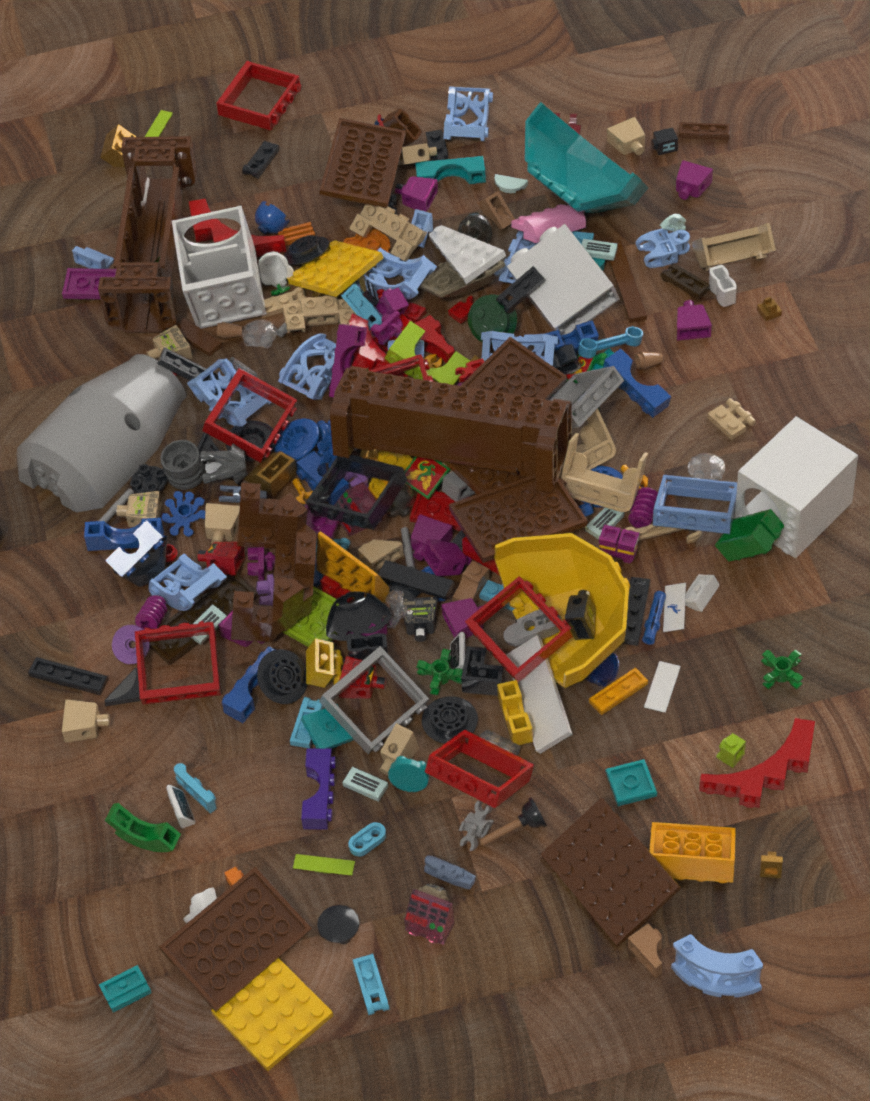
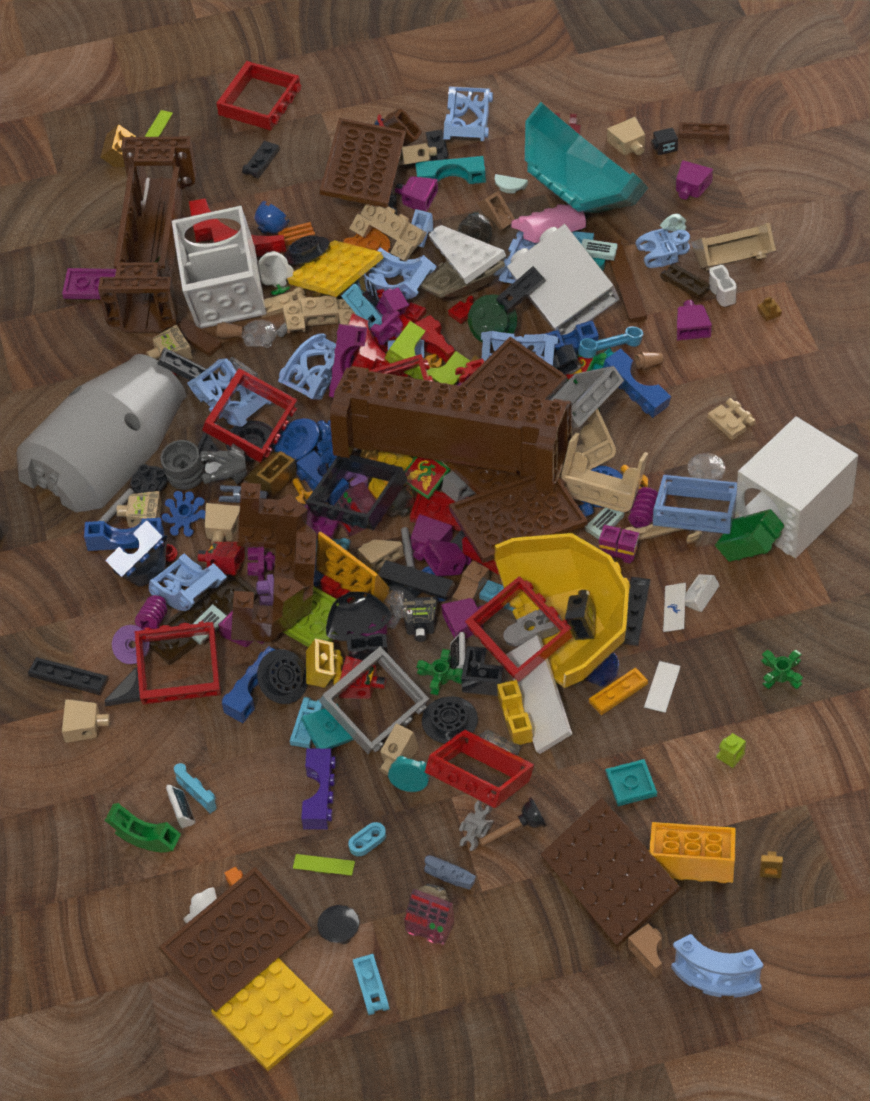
light blue panel [72,246,114,269] -> none
teal plate [99,965,152,1013] -> none
light aqua tile [342,767,388,802] -> none
blue pin [642,591,666,645] -> none
red arch [699,718,815,808] -> none

